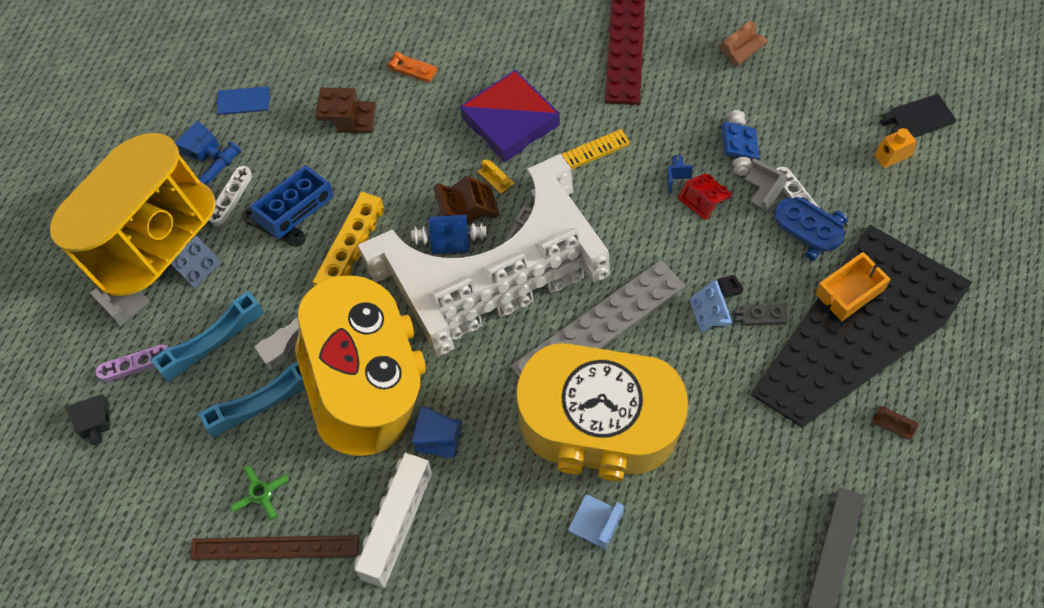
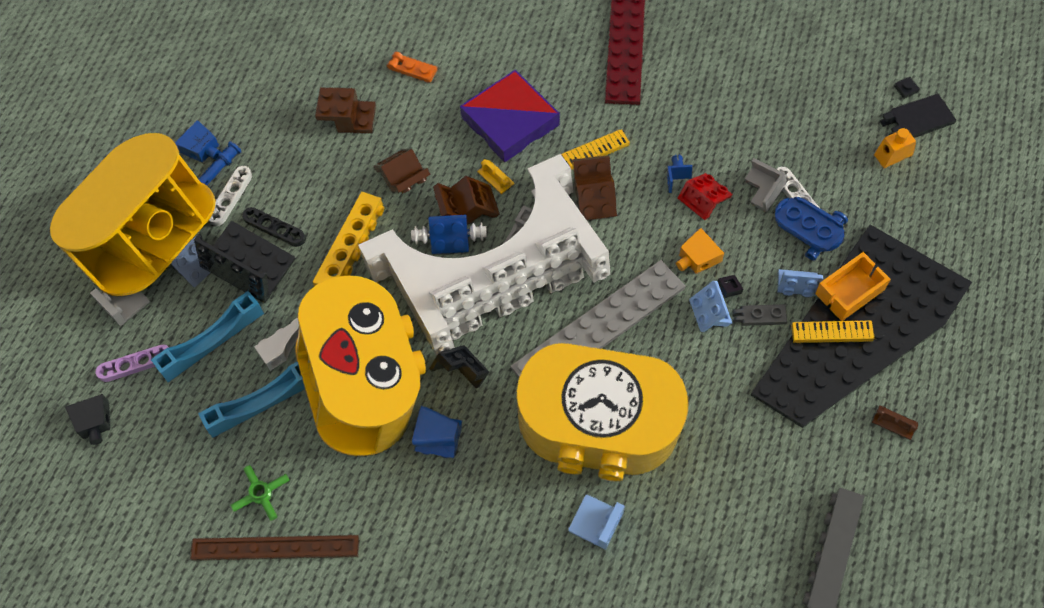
blue piece [216,86,271,115] -> none
blue brick [250,165,333,239] -> none
white brick [354,453,432,589] -> none
nougat piece [718,20,768,67] -> none
blue plate [721,110,759,176] -> none
none -> black bracket [194,221,296,303]
none -> reddish brown bracket [373,149,431,194]
none -> black panel [429,345,489,388]
none -> reddish brown bracket [572,155,617,220]
none -> light orange torso [676,228,724,274]
none -> light blue bracket [778,269,823,297]
none -> yellow tile [791,321,874,343]
none -> black plate [894,77,920,99]

